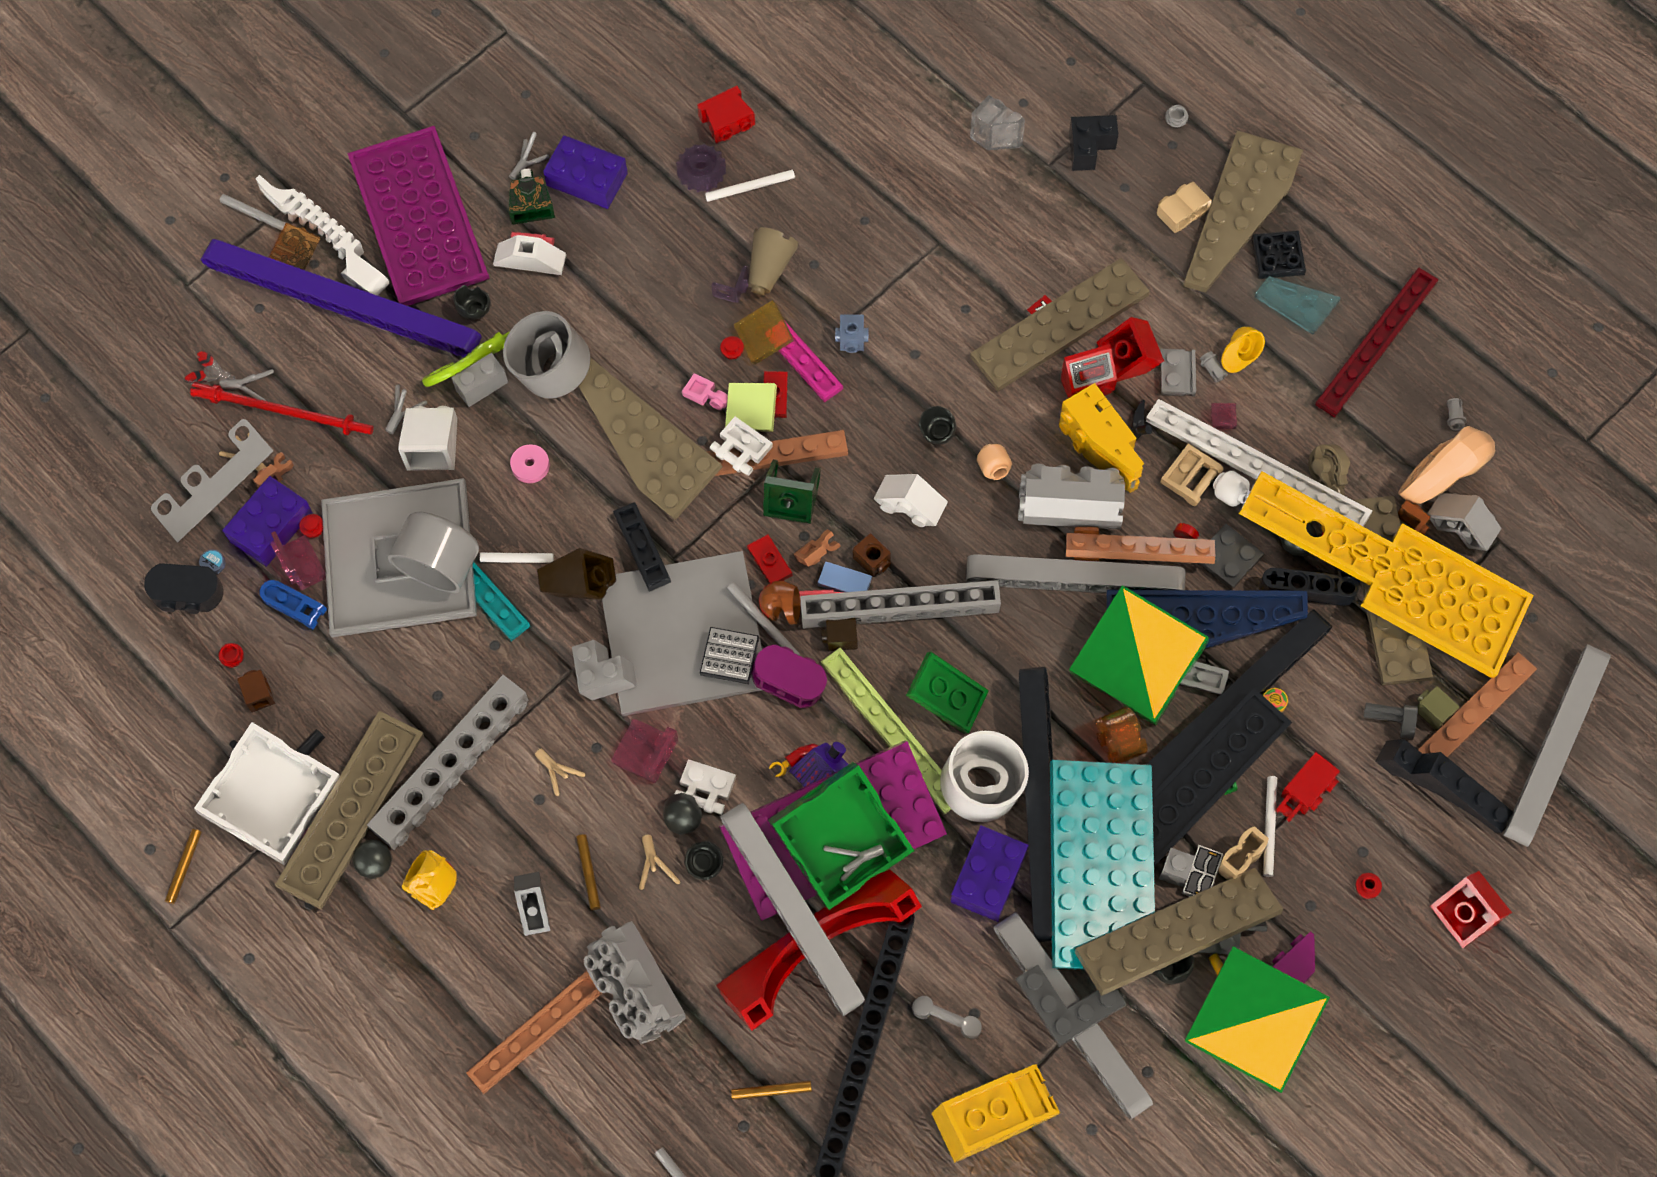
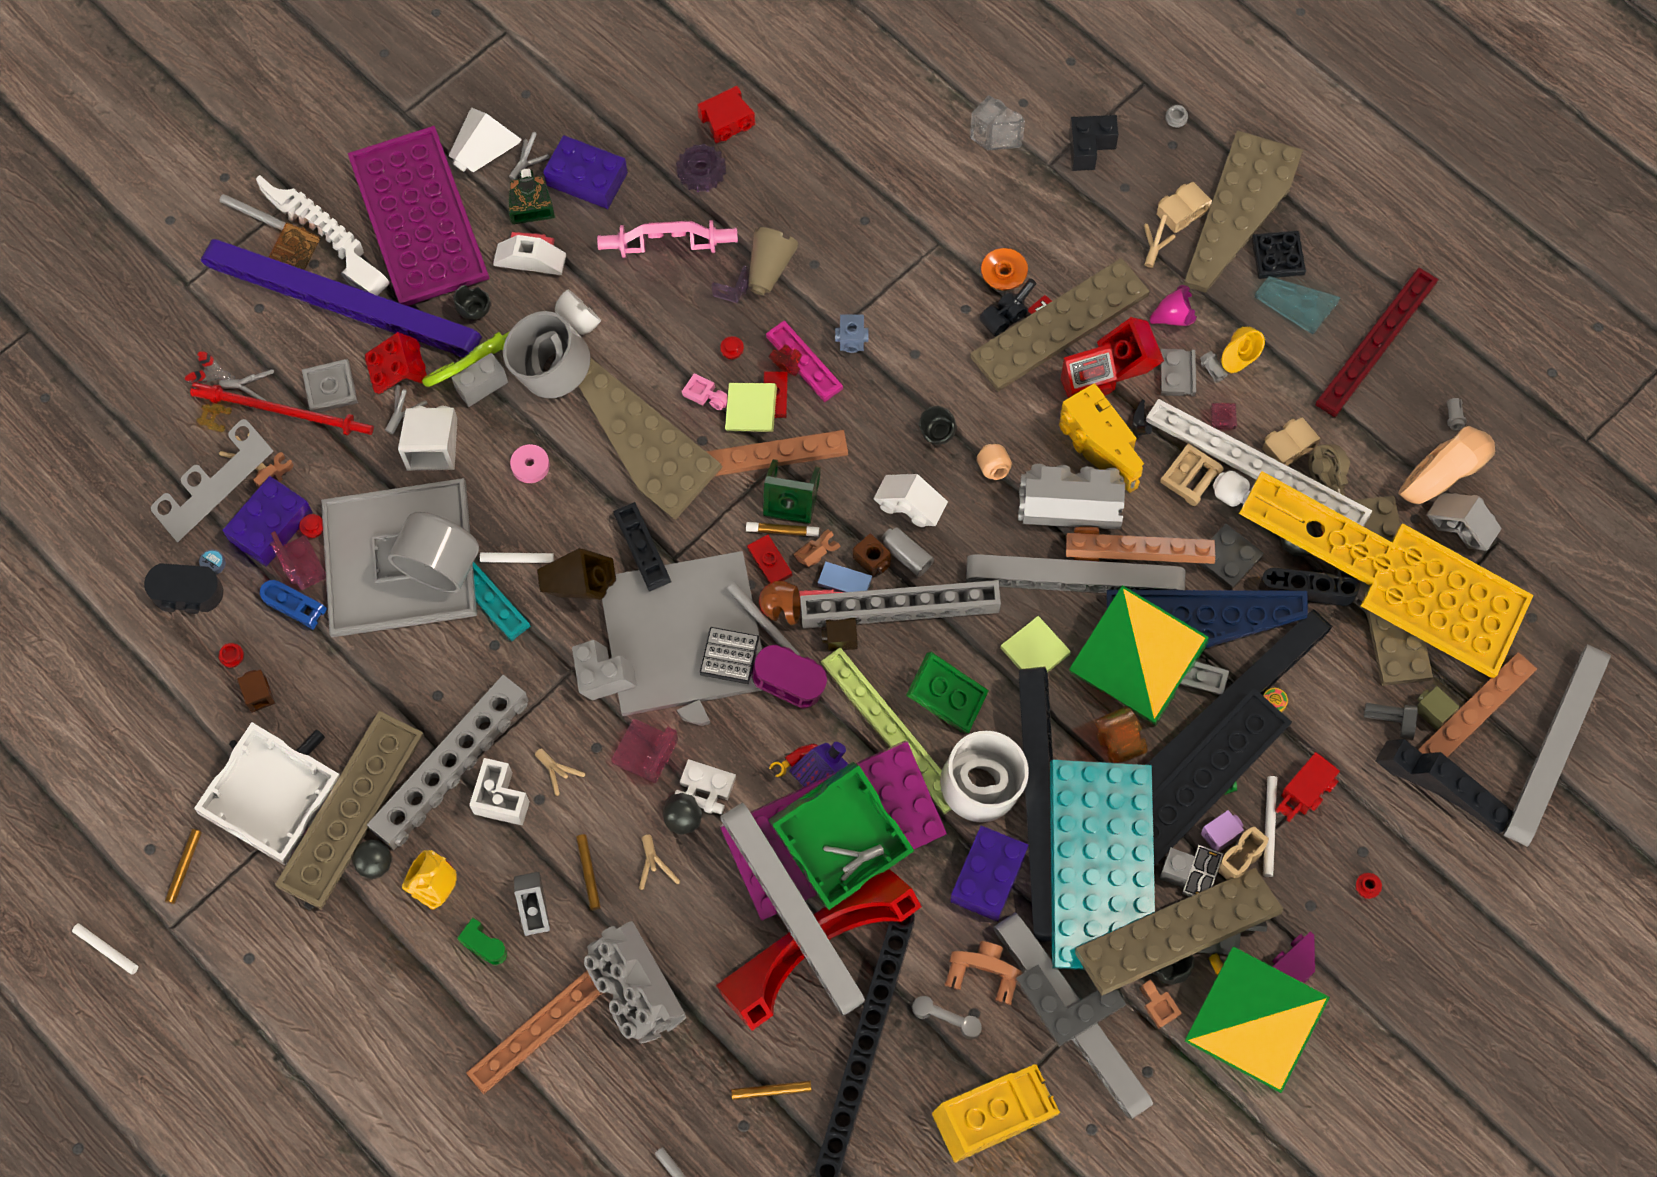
pearl dark grey hair [684,841,724,880] -> none
white bar [705,169,795,202] -> none
white plate [710,417,773,476] -> none
clear yellow tile [733,300,794,365] -> none
red tile [1173,523,1199,539] -> none
dark orange bracket [1398,500,1431,535] -> none
red slope [1430,871,1512,948] -> none
none -> white bar [72,923,139,975]
none -> clear yellow piece [196,403,232,432]
none -> light grey tile [302,359,358,413]
none -> red bracket [365,332,427,394]
none -> white slope [449,108,522,172]
none -> green leg [457,917,507,965]
none -> white brick [469,758,530,826]
none -> white cylinder [555,289,601,335]
none -> bright pink plate [597,220,738,258]
none -> light grey tile [677,699,710,726]
none -> pearl gold bar [746,522,819,537]
none -> clear red tile [768,344,802,376]
none -> light grey brick [881,527,934,577]
none -> nougat connector [945,941,1022,1005]
none -> black beam [979,278,1037,337]
none -> orange dish [981,248,1028,290]
none -> yellowish green tile [1000,616,1071,673]
none -> nougat plate [1139,979,1182,1029]
none -> tan plant [1144,214,1176,268]
none -> dark pink hat [1149,285,1197,326]
none -> lavender brick [1201,810,1244,852]
none -> tan brick [1262,417,1321,466]

